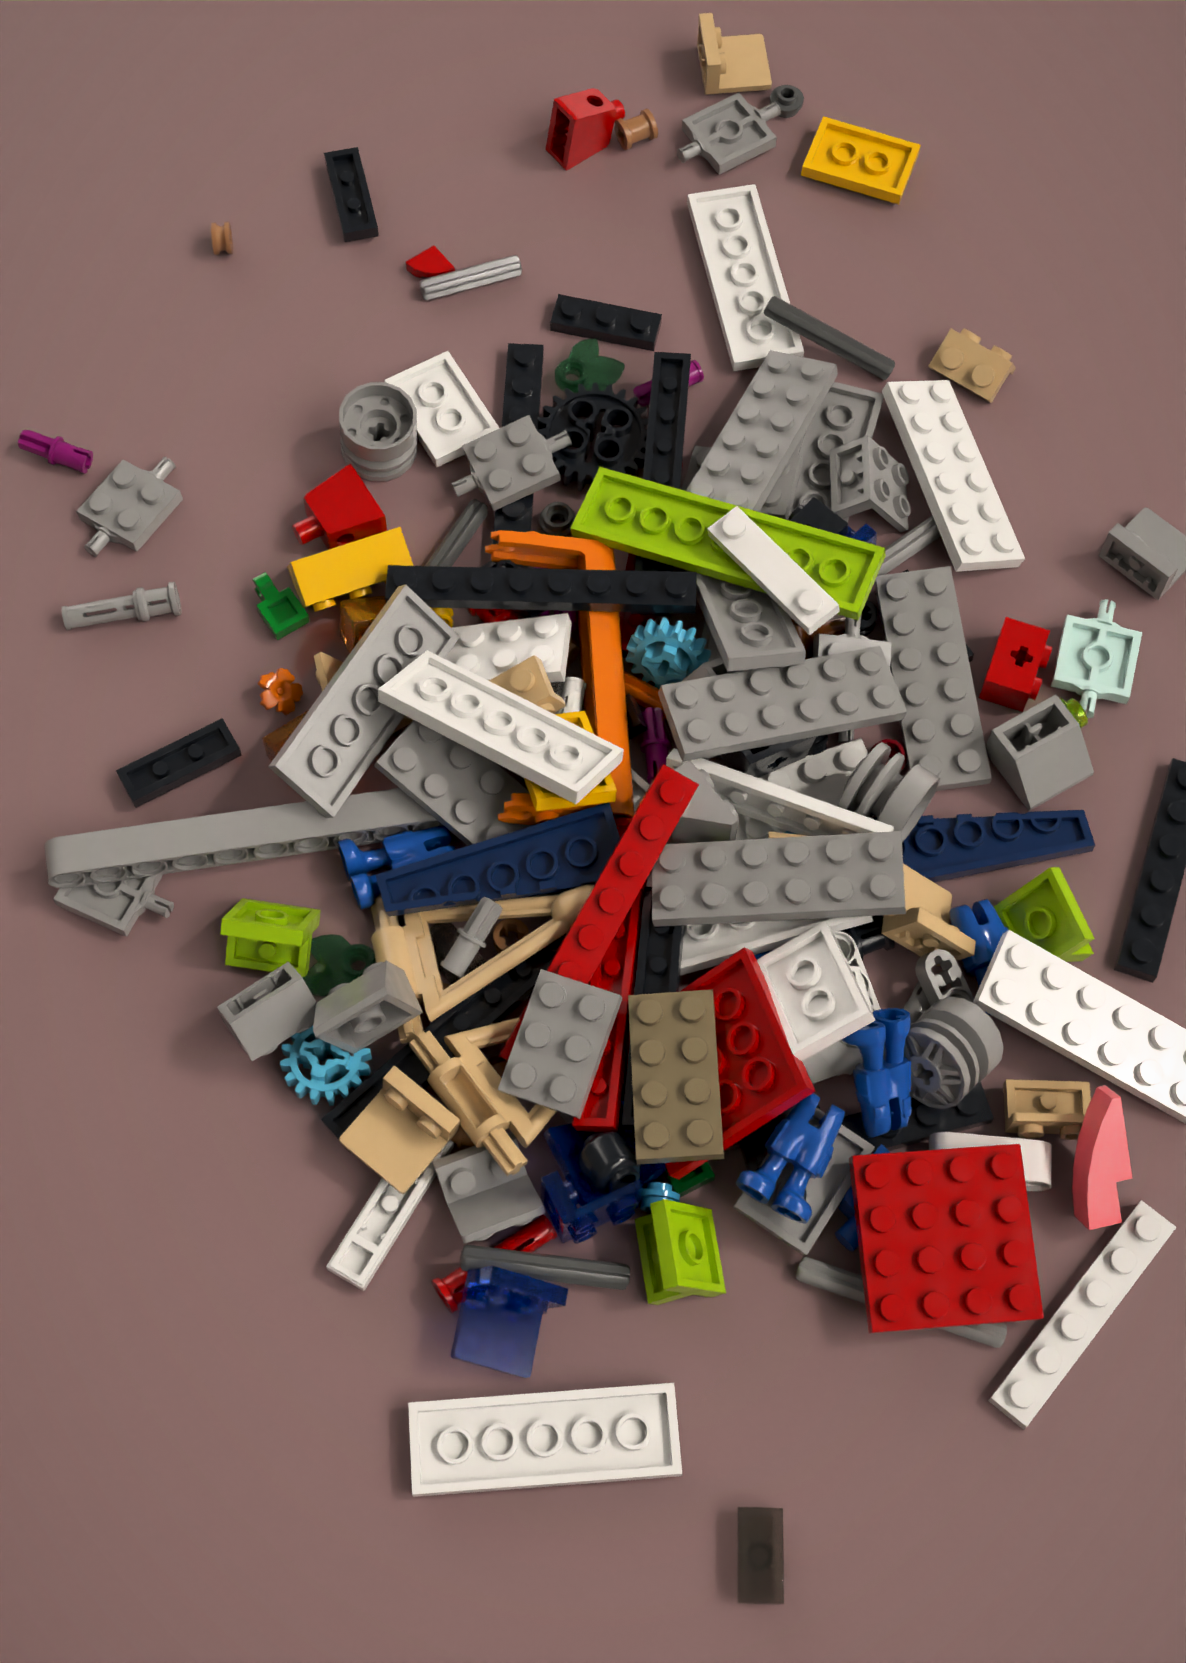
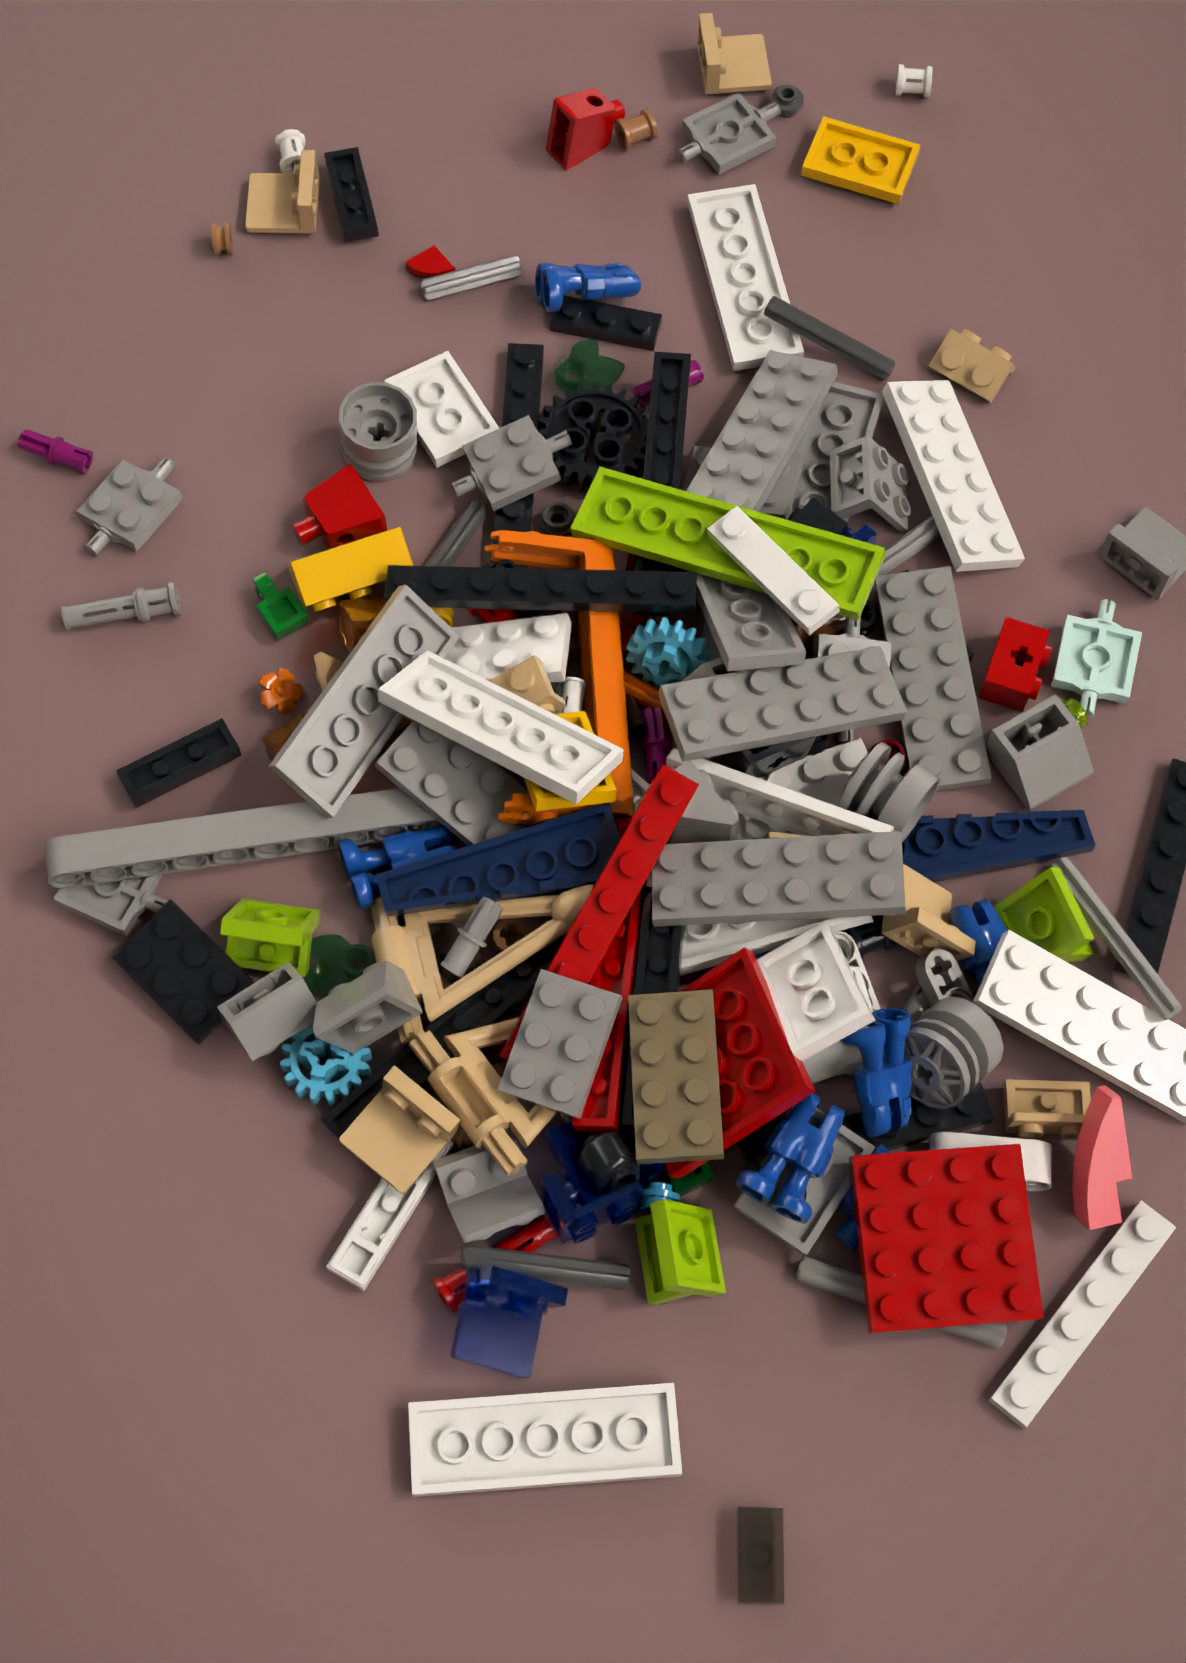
none -> black plate [112,899,255,1044]
none -> tan bracket [245,150,320,234]
none -> white bush [275,129,306,174]
none -> blue piece [535,263,641,313]
none -> white bush [895,64,933,98]
none -> light grey axle [1050,857,1182,1020]

